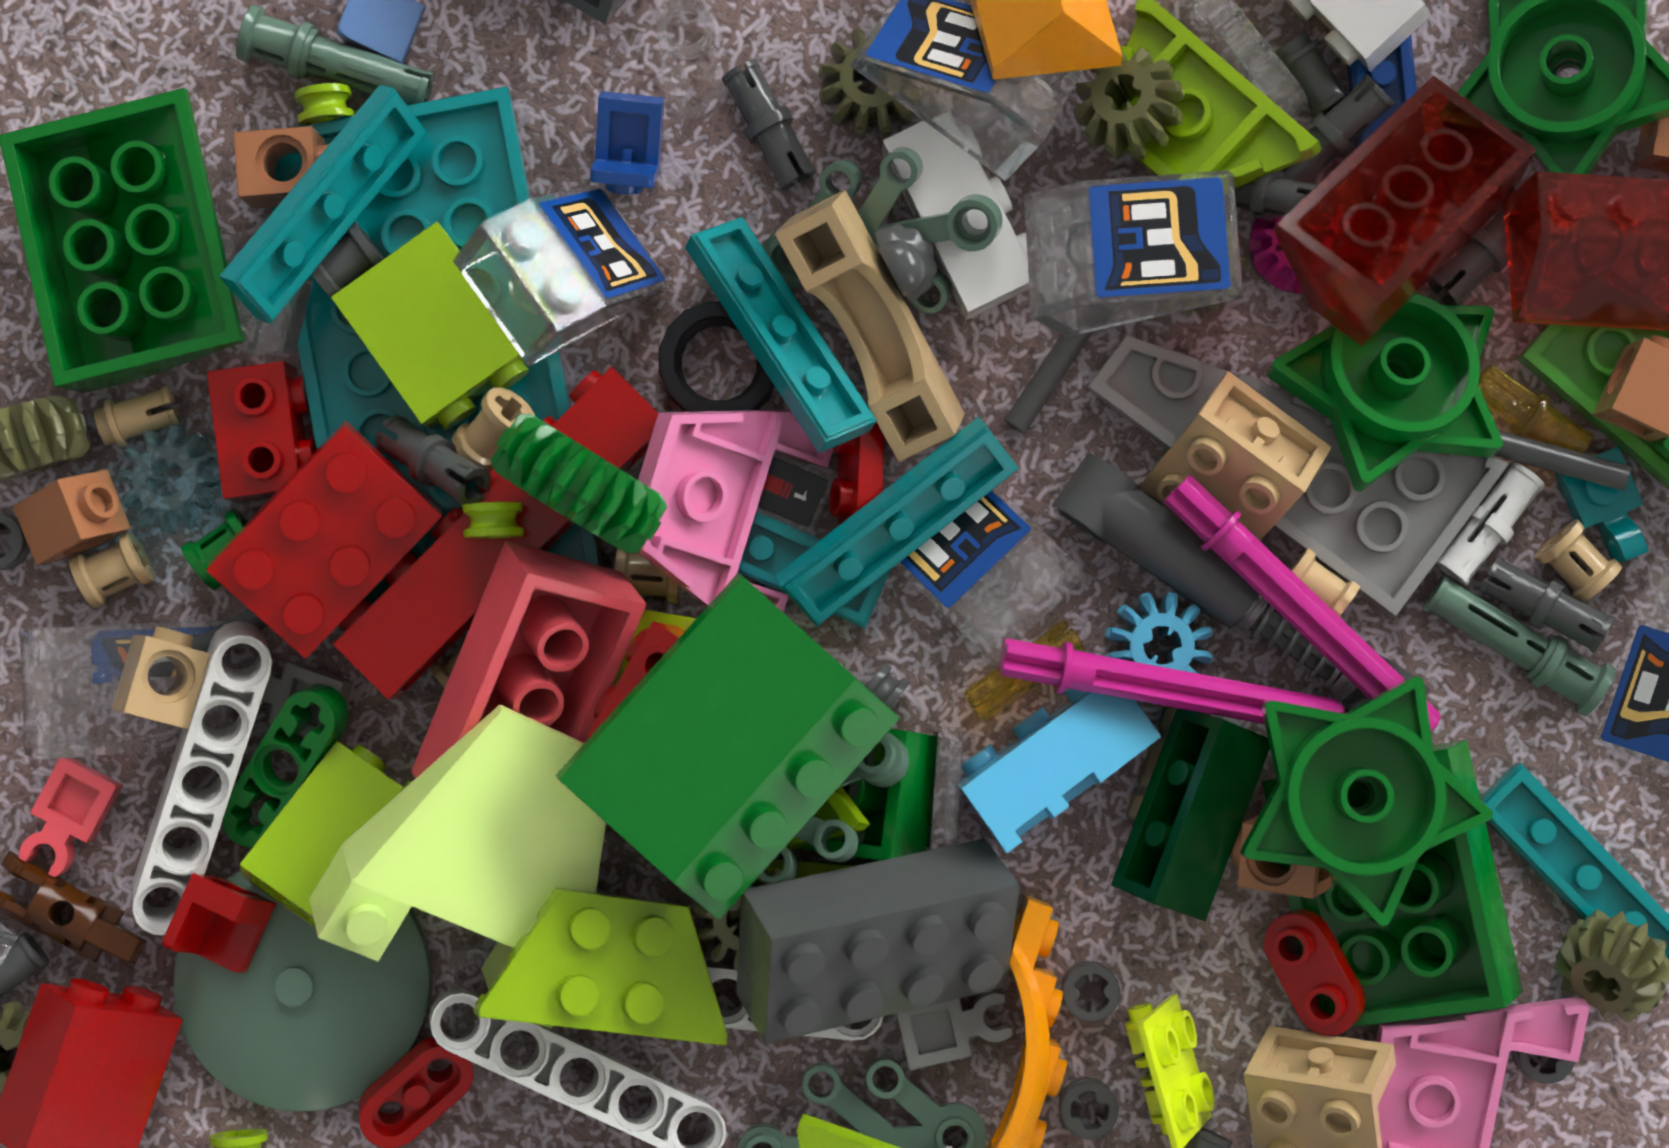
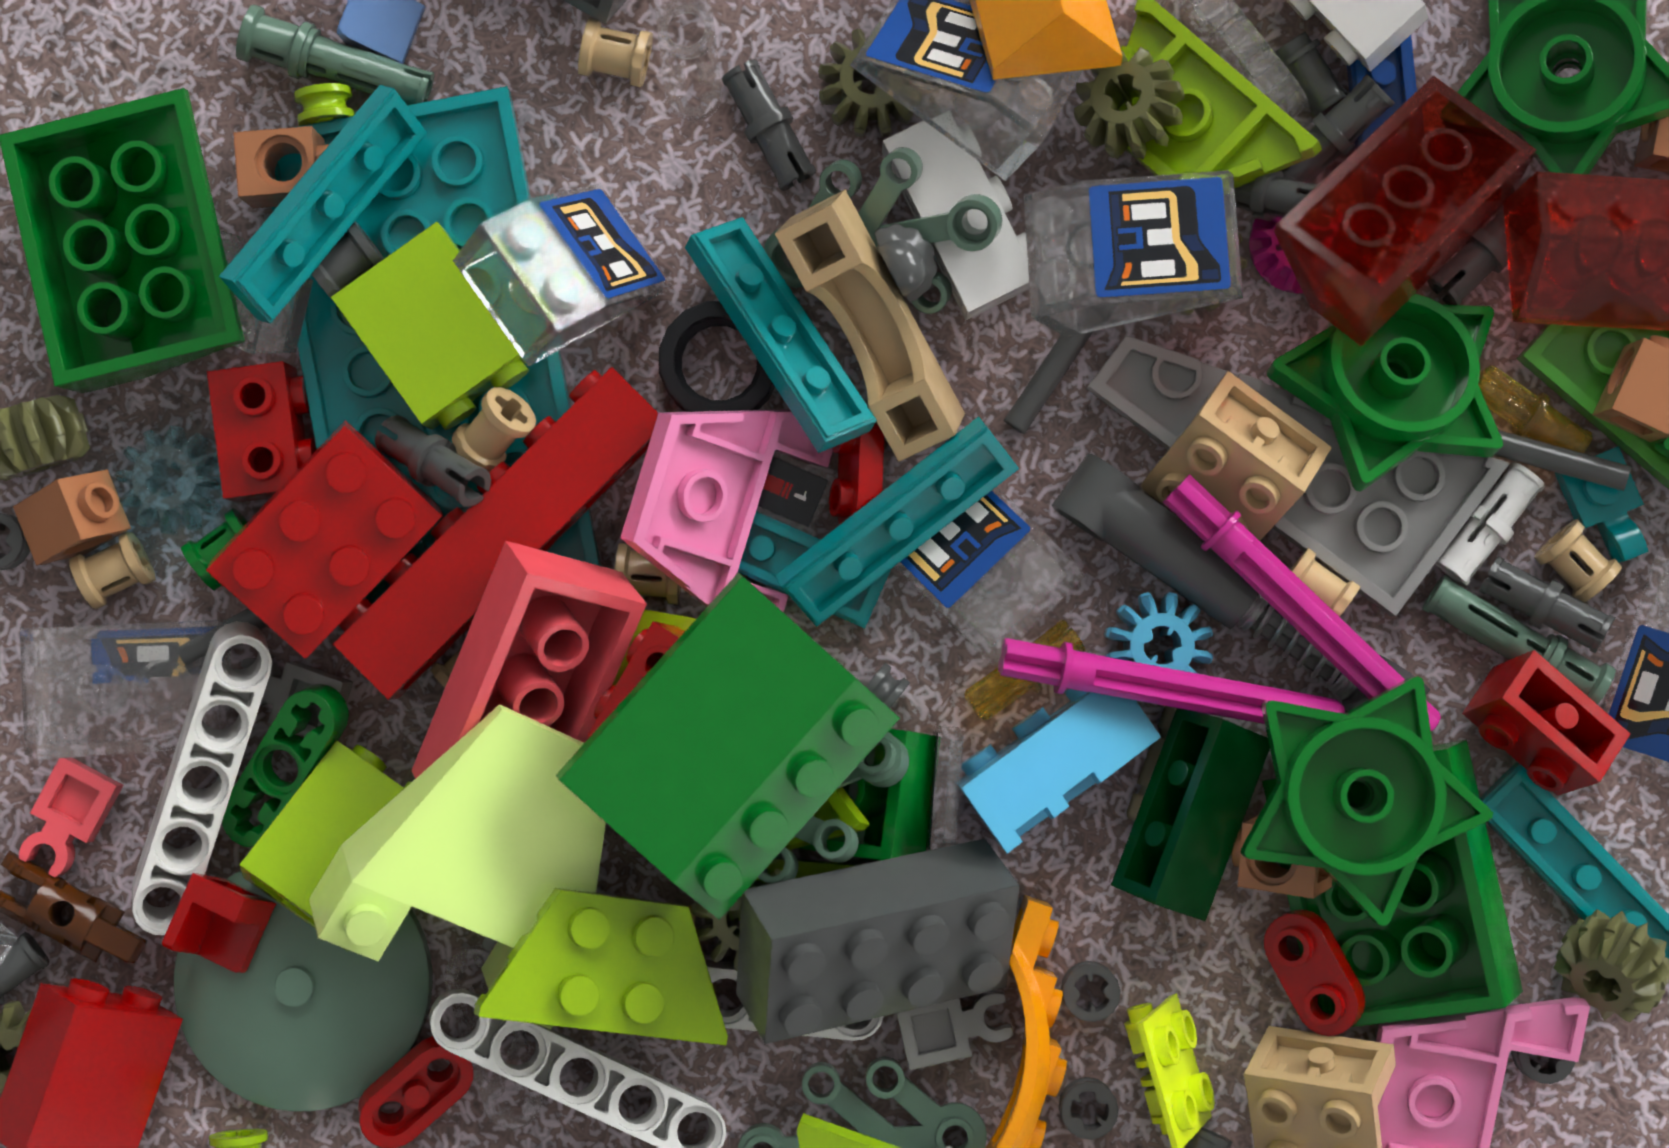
tan pin [93,385,182,448] -> none
tan brick [111,626,210,729] -> none
lime bush [462,502,524,539] -> none
green gear [490,414,667,553] -> none
blue bracket [590,91,665,195] -> none
none -> tan bush [578,18,653,87]
none -> red brick [1462,650,1631,796]

